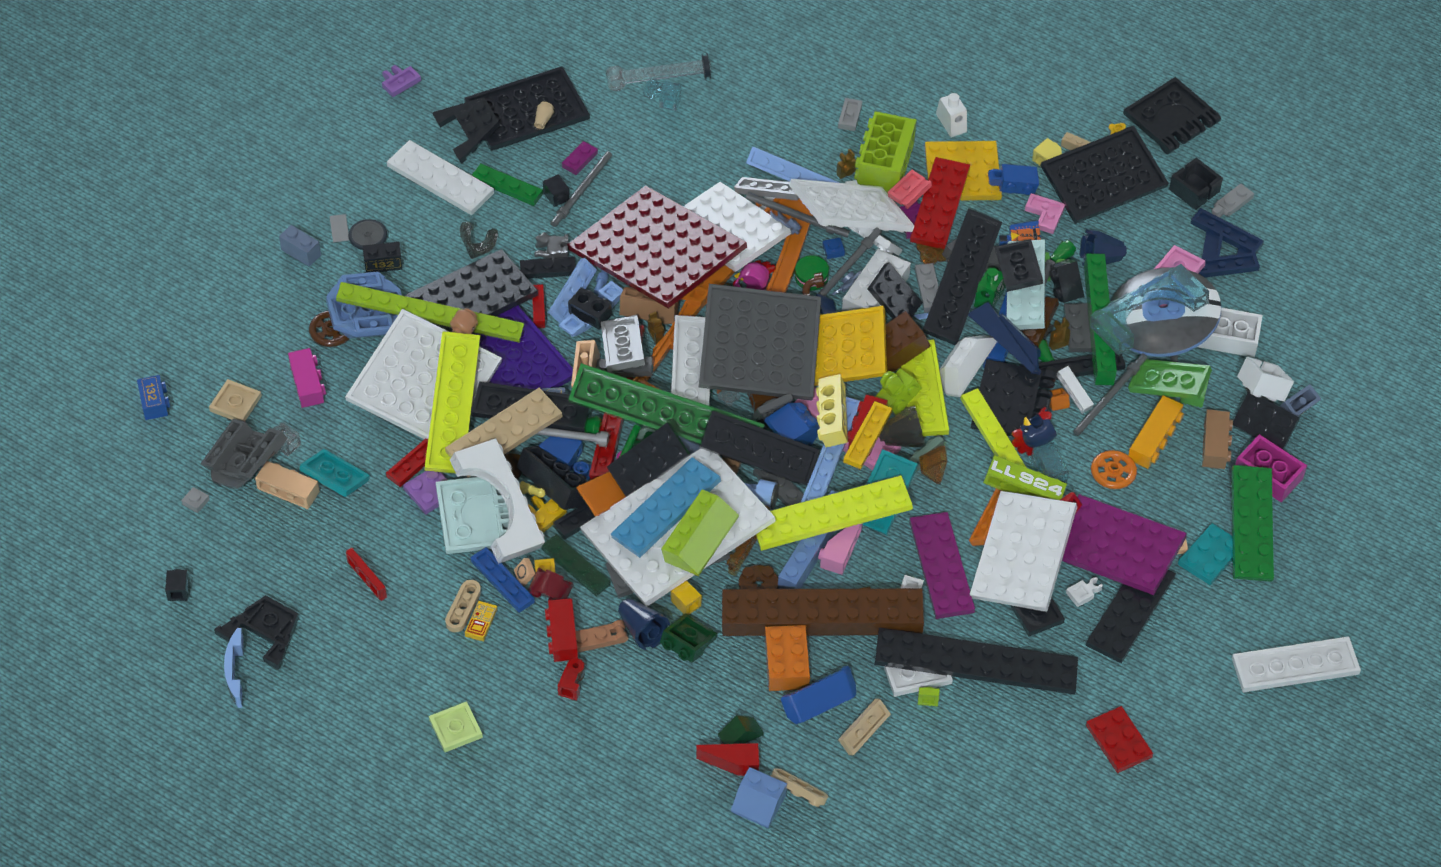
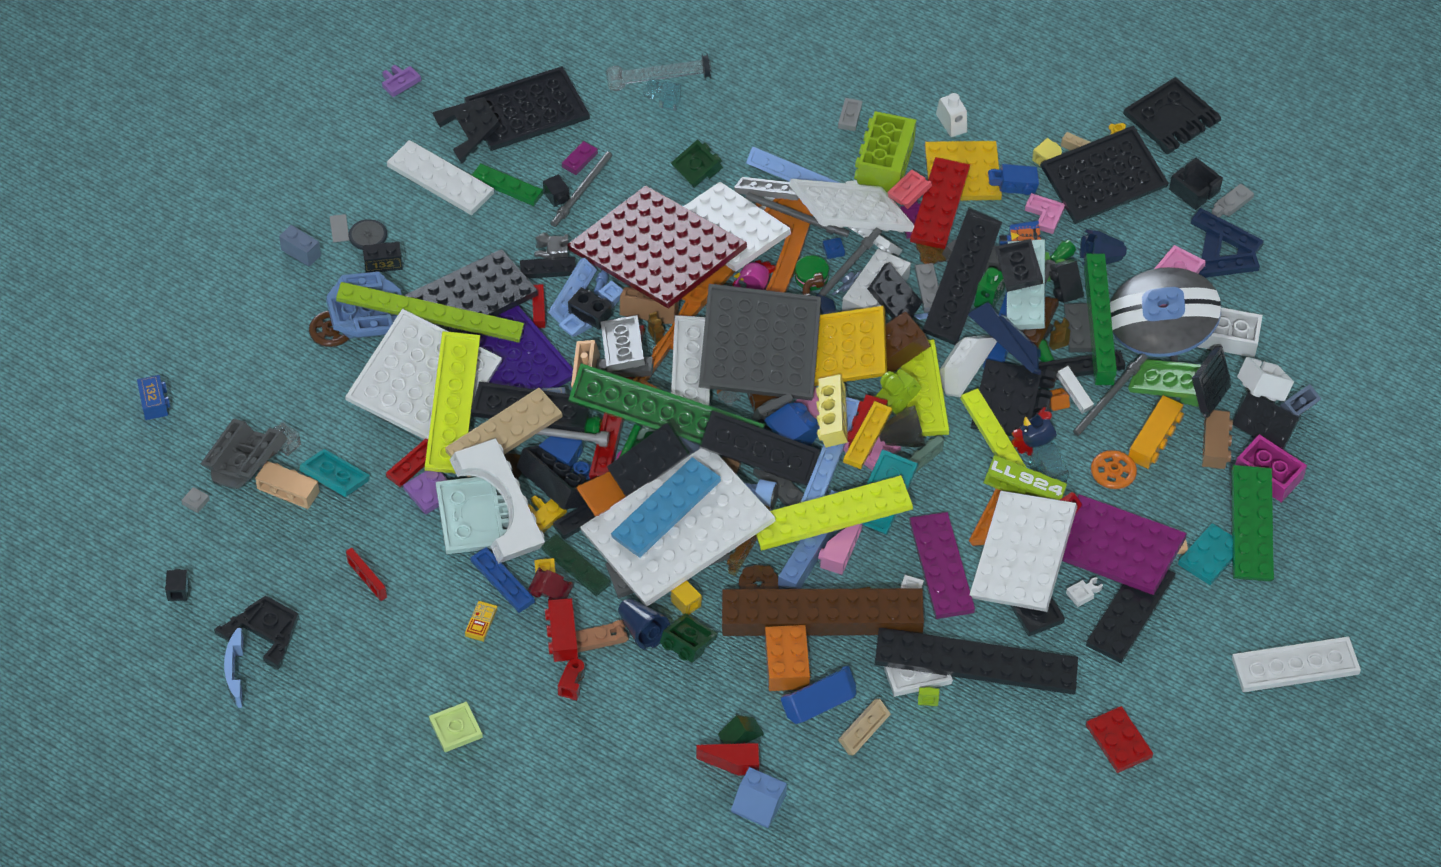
tan plate [209,379,262,421] -> none
dark pink brick [288,348,326,408] -> none
tan plate [445,580,481,632] -> none
nougat head [450,308,478,334] -> none
clear smoke helmet [460,222,498,259] -> none
light nougat tile [514,558,535,586] -> none
light yellow piece [520,481,546,498] -> none
tan cone [534,102,554,129] -> none
lime slope [661,489,739,576] -> none
sand blue plate [770,210,802,235] -> none
tan plate [771,768,828,807] -> none
pearl gold plate [836,149,856,179] -> none
clear orange slope [919,446,947,484] -> none
clear light blue arch [1090,264,1209,355] -> none
none -> dark green plate [671,139,723,188]
none -> black hinge [1192,346,1231,418]

